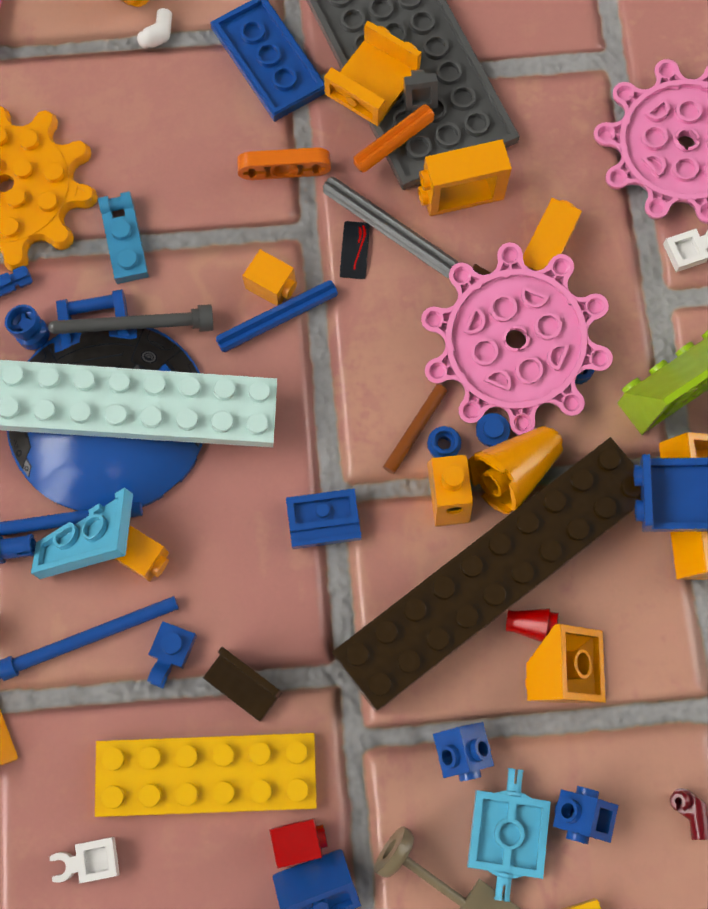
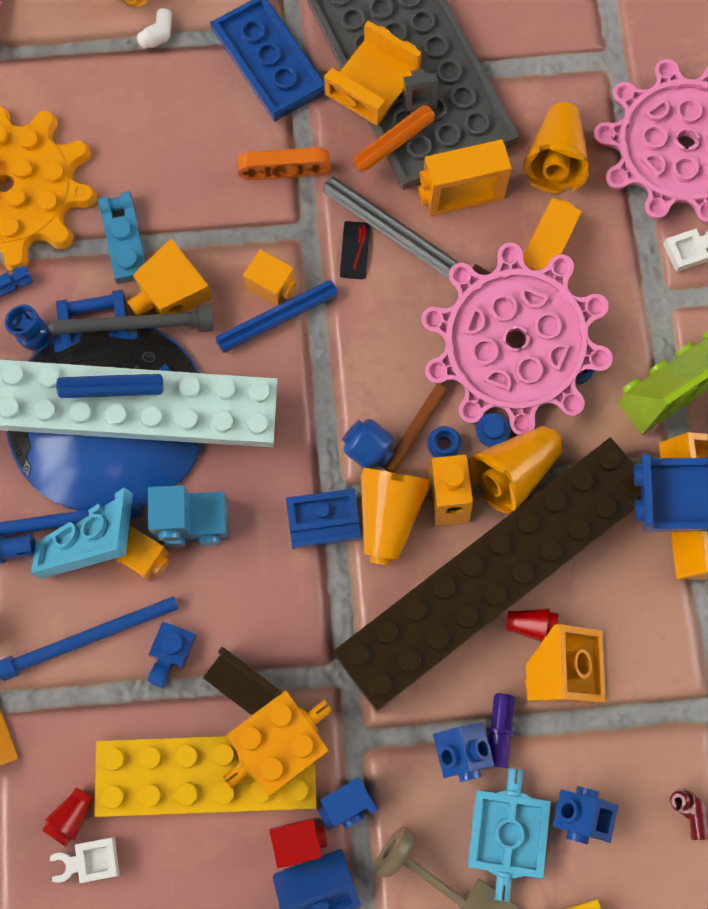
none -> red cone [41,787,94,847]
none -> blue axle [56,374,164,398]
none -> light orange torso [127,239,212,316]
none -> dark azure brick [148,485,229,548]
none -> light orange plate [222,690,333,798]
none -> blue brick [318,777,378,830]
none -> blue head [342,419,394,469]
none -> light orange cone [361,468,430,566]
none -> dark purple axle [486,693,515,768]
none -> light orange cone [523,102,589,194]

